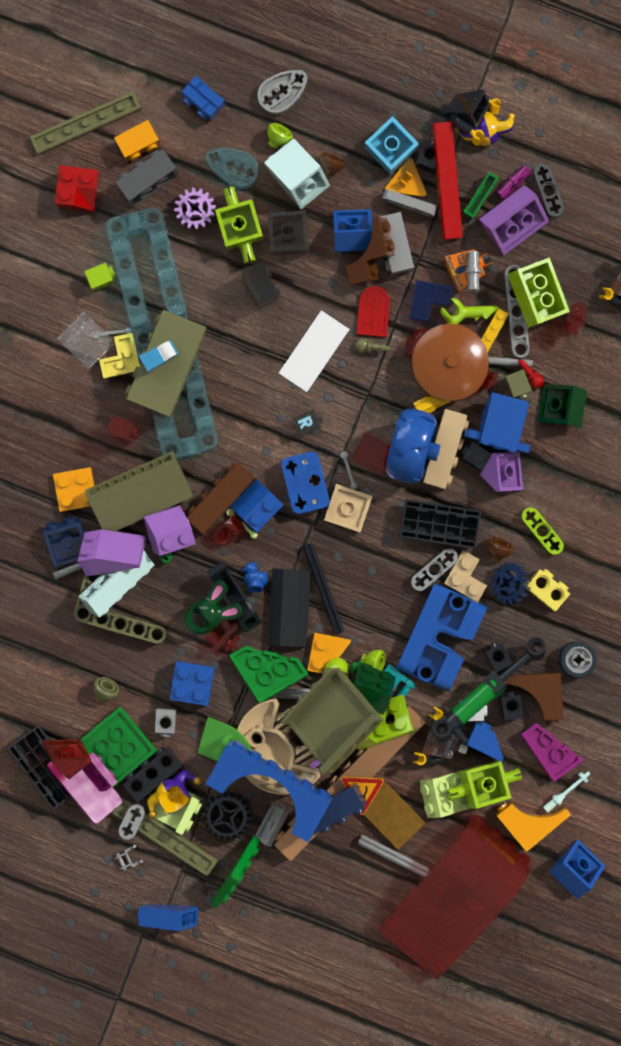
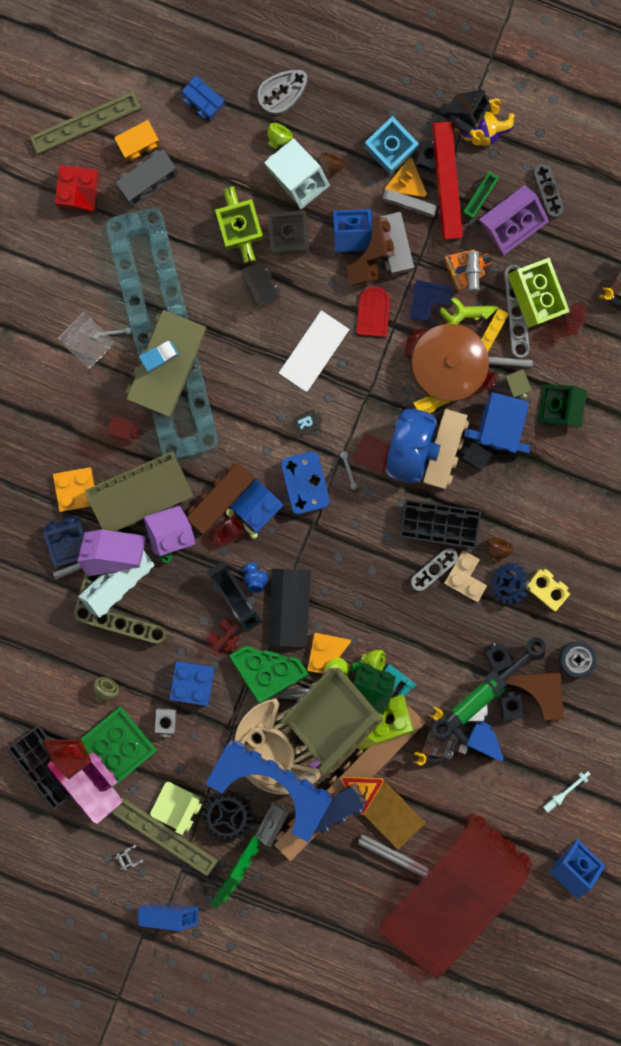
lime brick [84,263,116,292] -> none
light yellow plate [99,333,140,379] -> none
light grey beam [119,804,145,840] -> none
black brick [123,747,183,803] -> none
yellow piece [147,770,202,818] -> none
lavender gear [174,188,216,230] -> none
dark green piece [184,580,242,635] -> none
bright green shield [198,717,252,761] -> none
clear light blue piece [206,148,259,189] -> none
black axle [303,543,344,634] -> none
tan plate [324,484,373,532] -> none
olive bar [355,338,390,353] -> none
blue connector [396,583,487,693] -> none
yellowish green bracket [419,771,469,818] -> none
lime brick [446,761,522,809] -> none
medium lavender slope [480,452,523,493] -> none
light orange arch [495,802,571,852] -> none
magenta pin [496,165,532,200] -> none
red bar [518,359,544,389] -> none
magenta wing [520,723,584,782] -> none
lime beam [521,507,564,555] -> none

